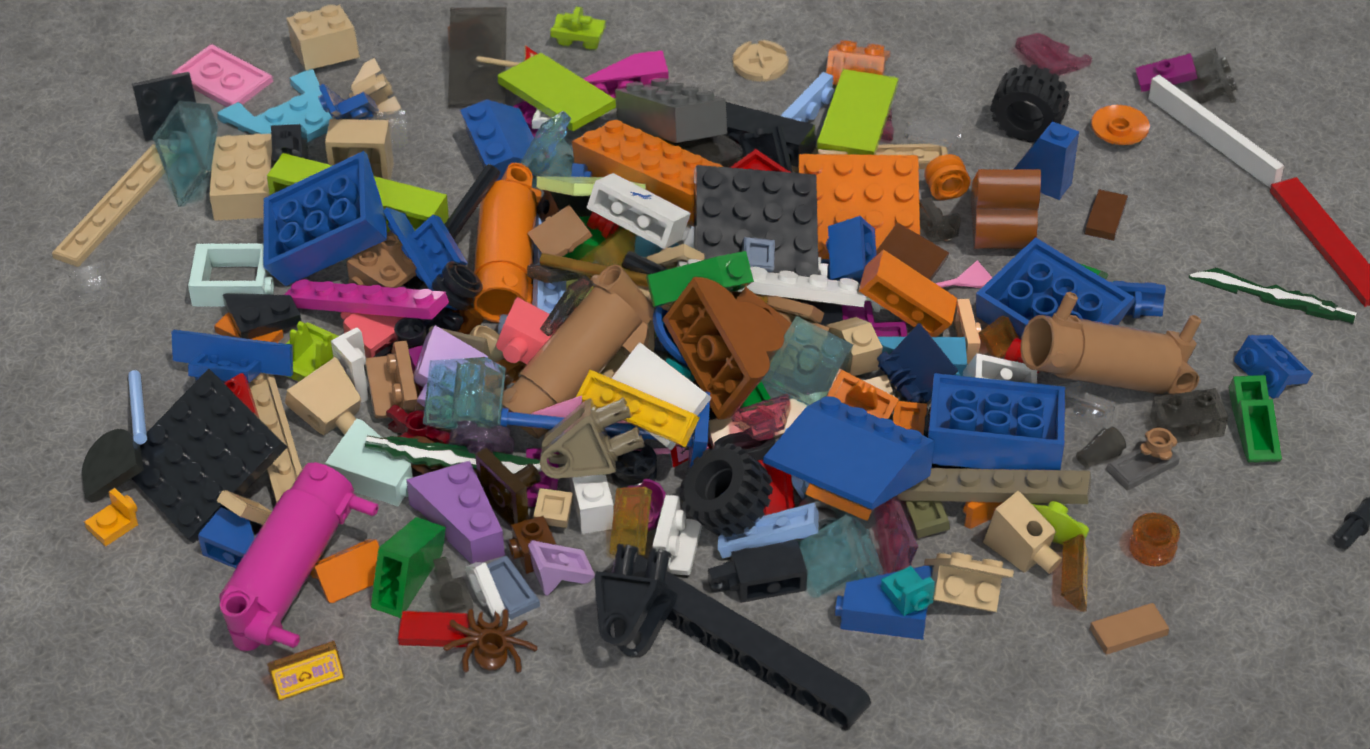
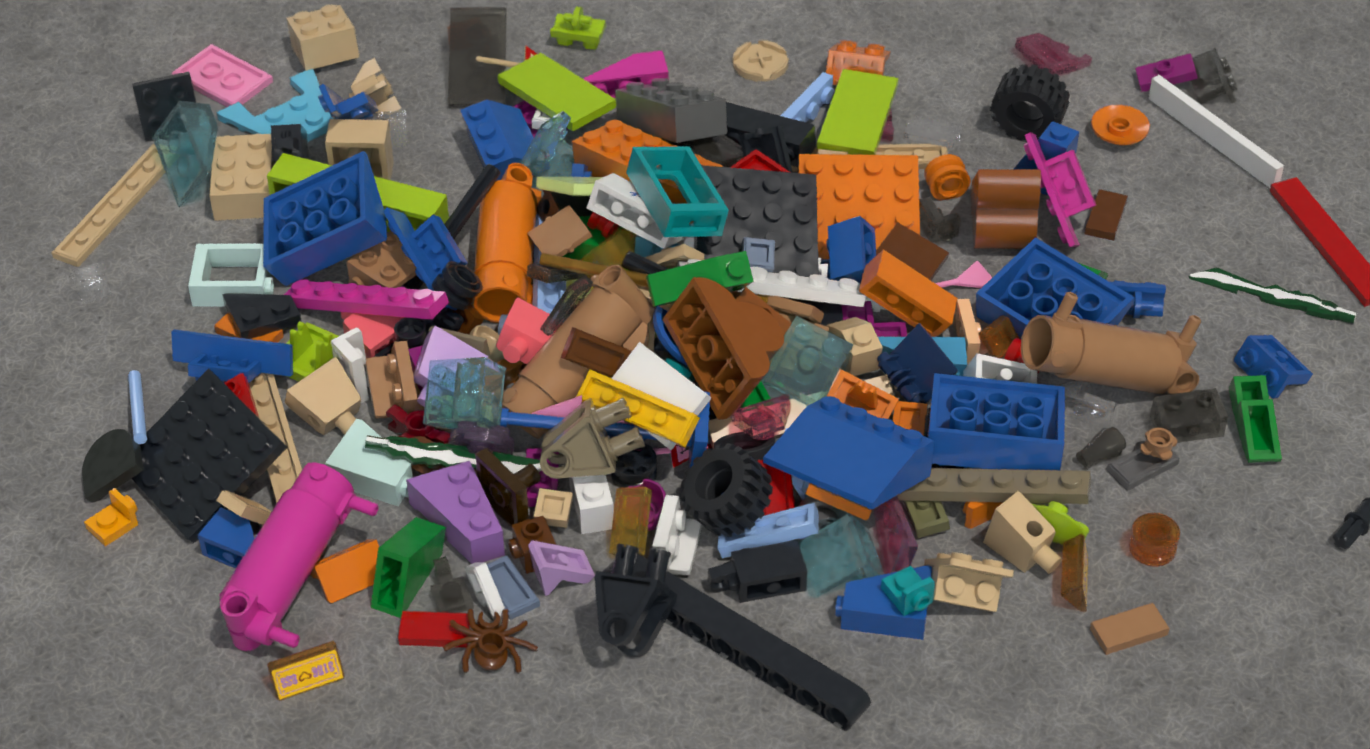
none -> reddish brown tile [561,327,632,378]
none -> teal piece [626,147,729,237]
none -> dark pink bracket [1023,133,1097,247]

